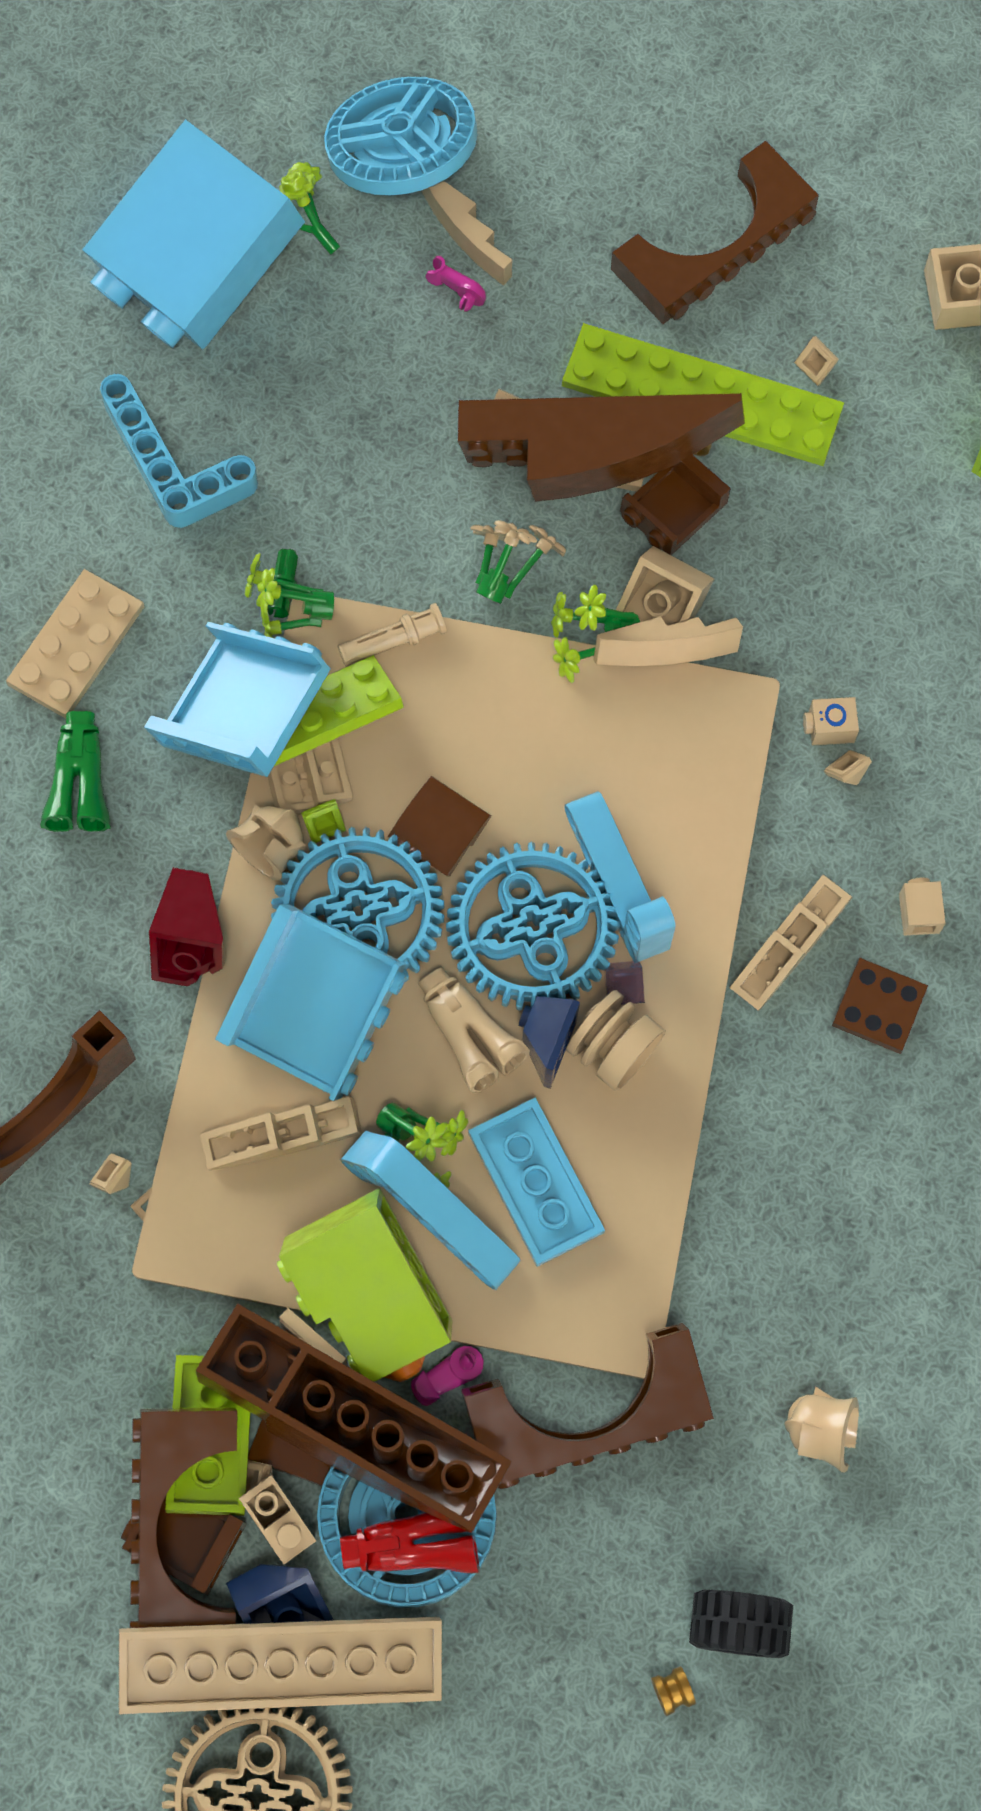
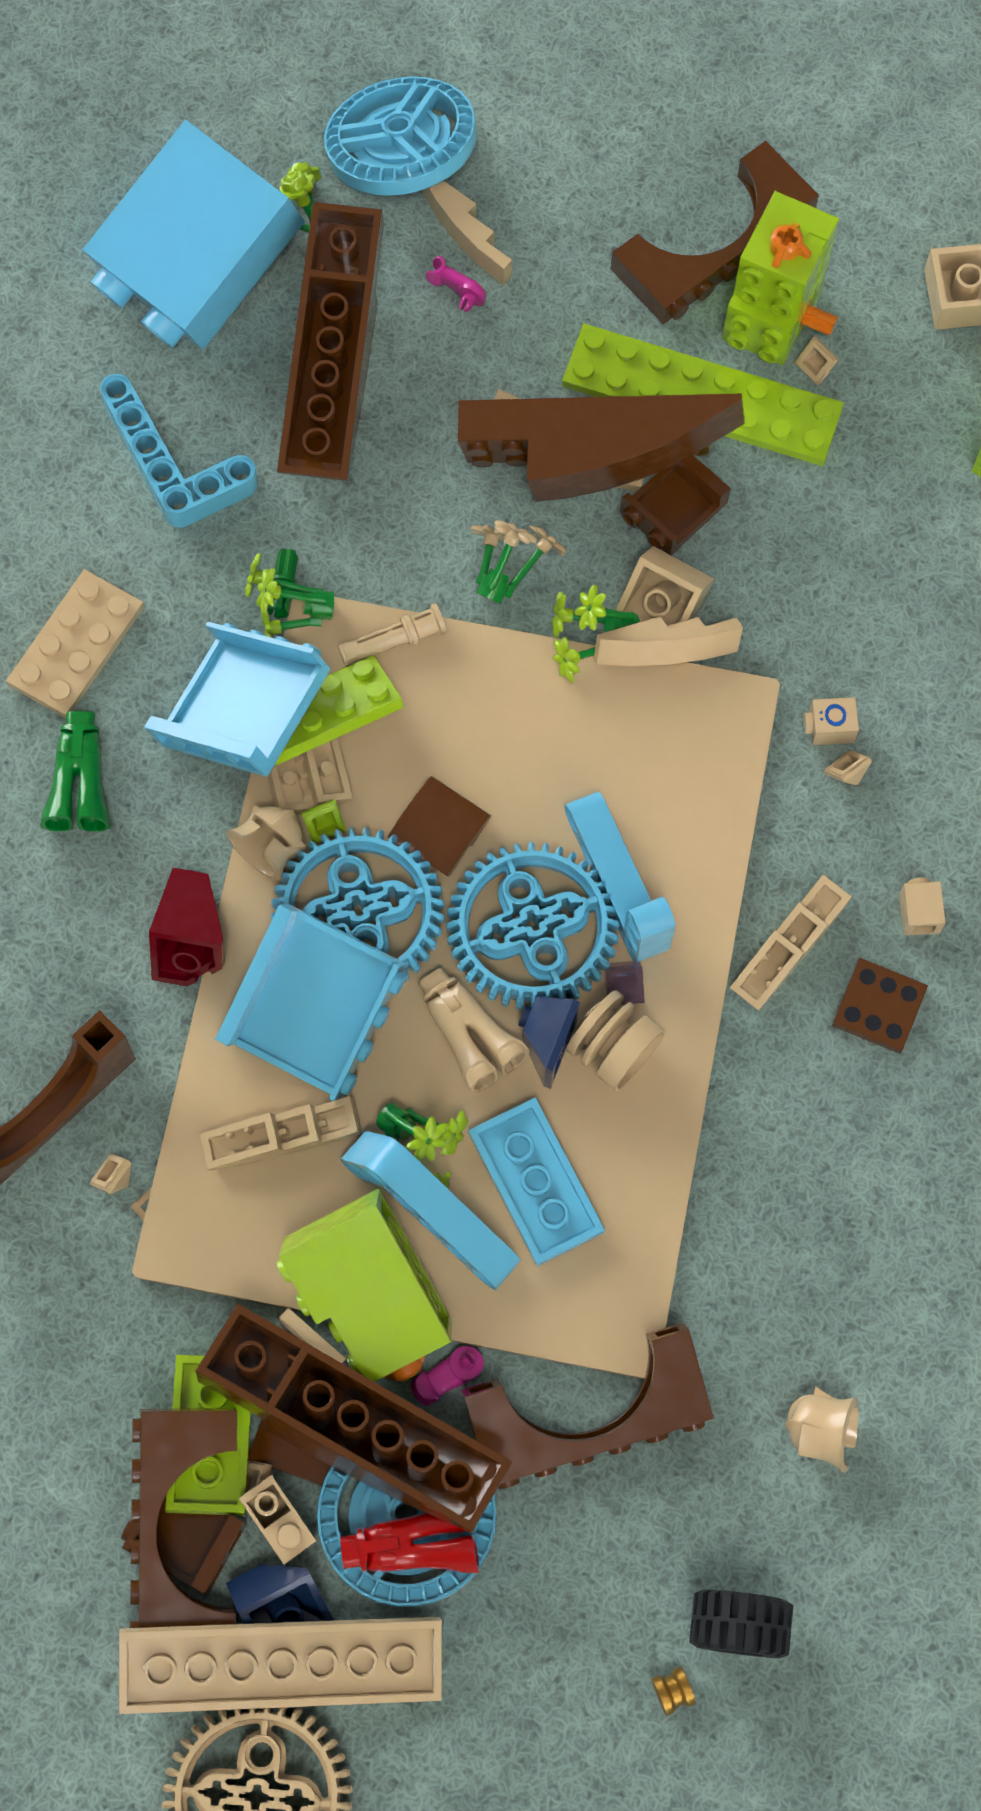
none -> reddish brown slope [277,202,384,481]
none -> lime piece [722,191,839,366]

